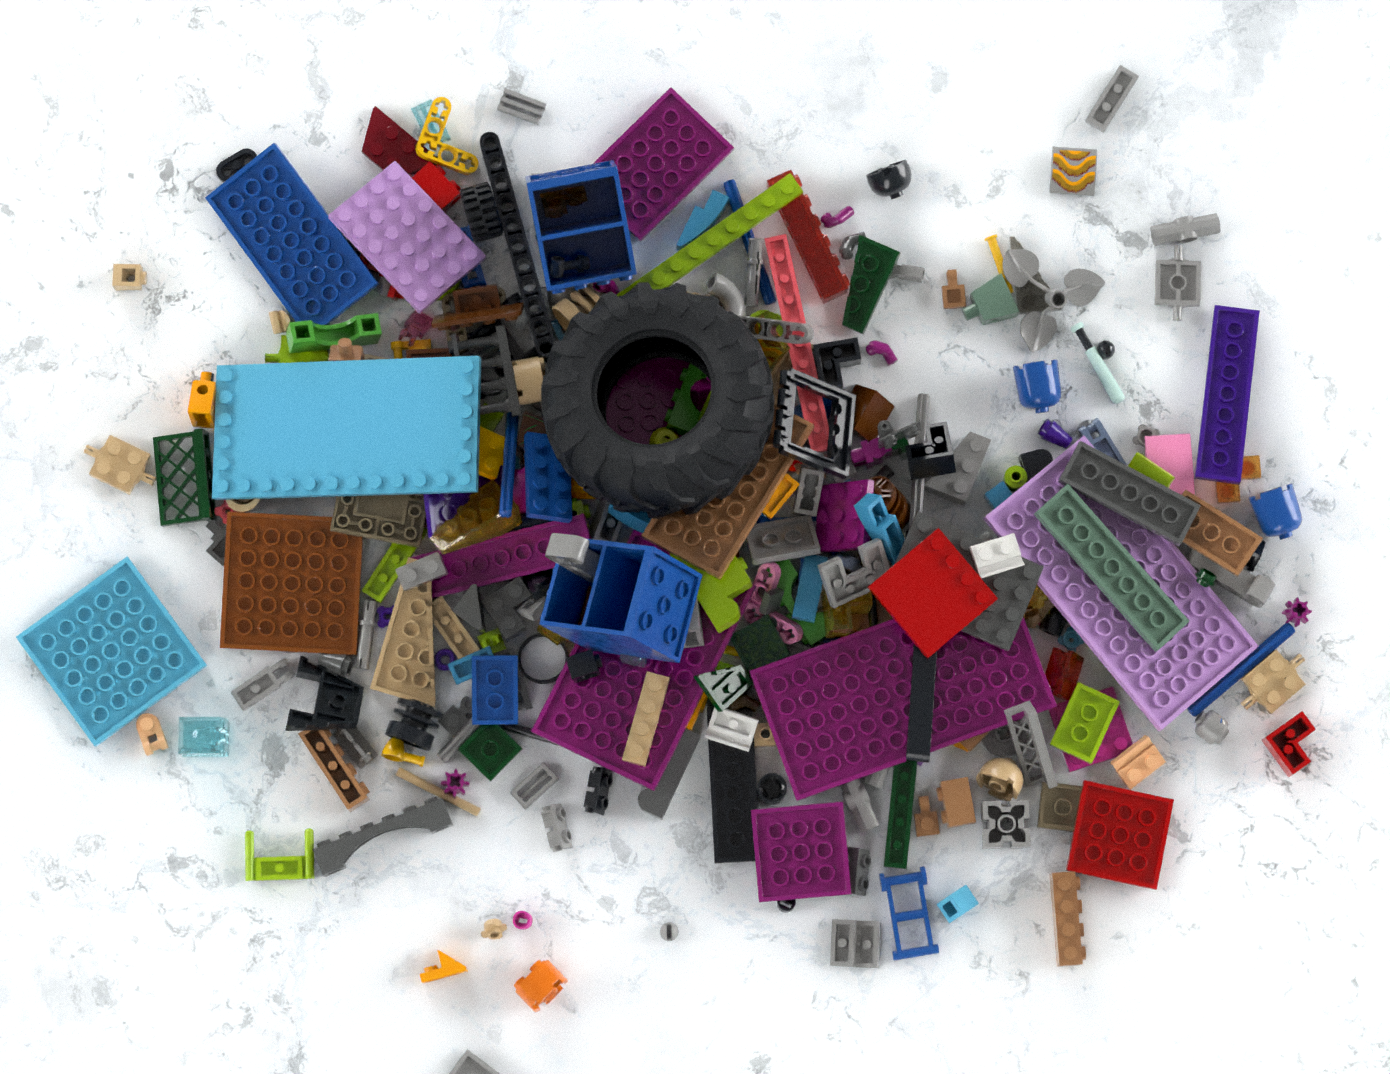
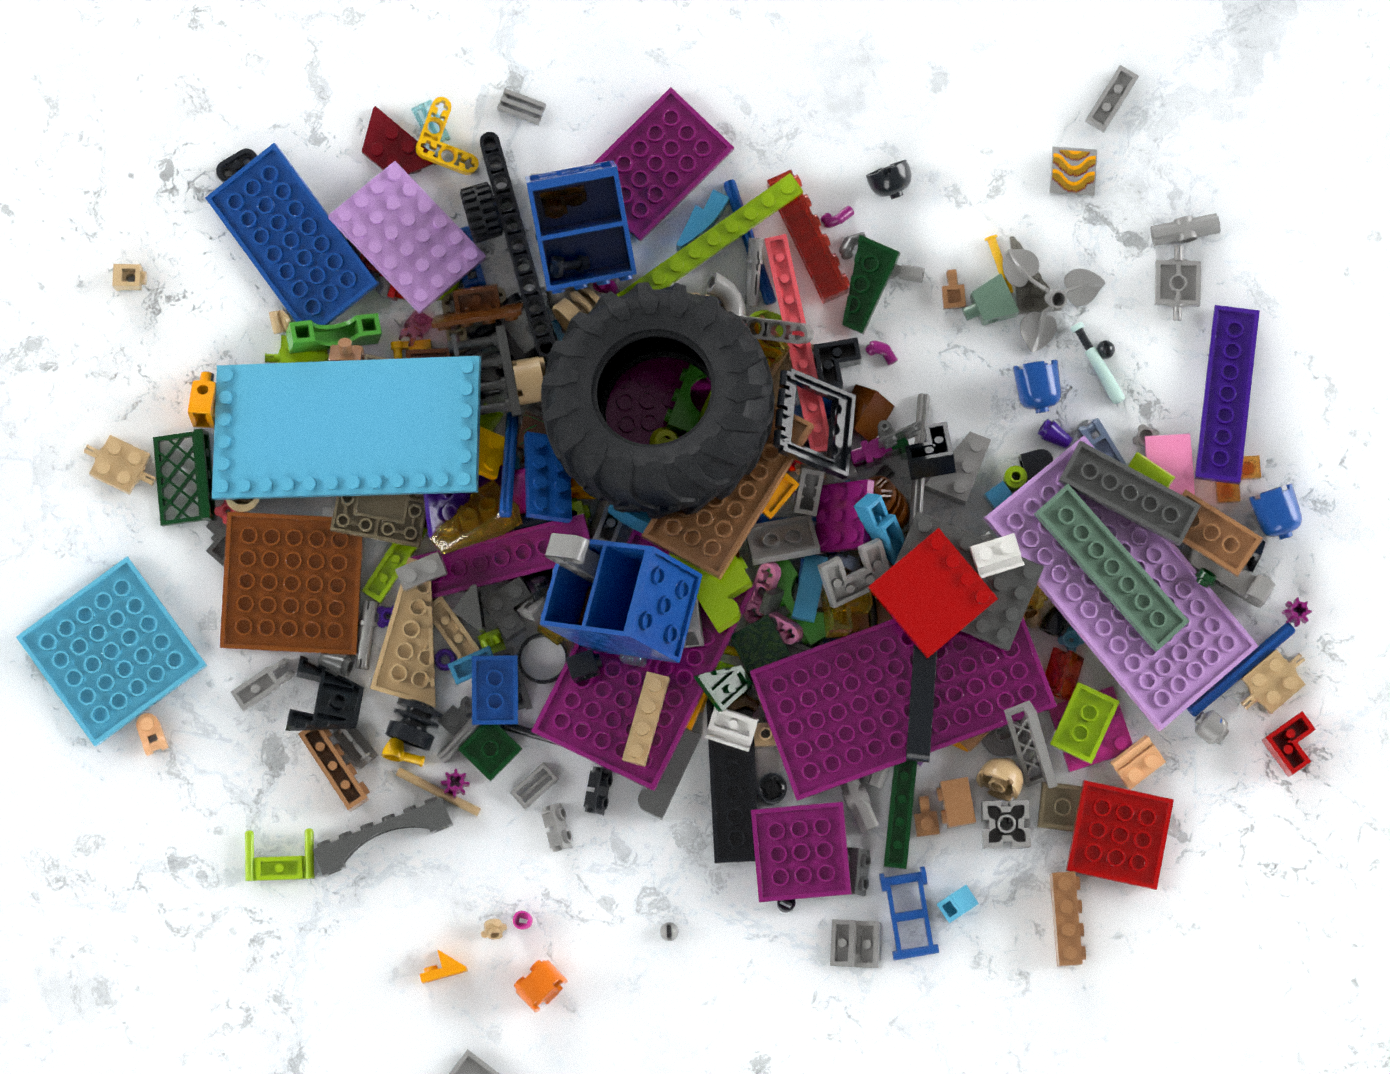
clear light blue piece [178,717,230,757] -> none
red brick [412,161,461,213] -> none

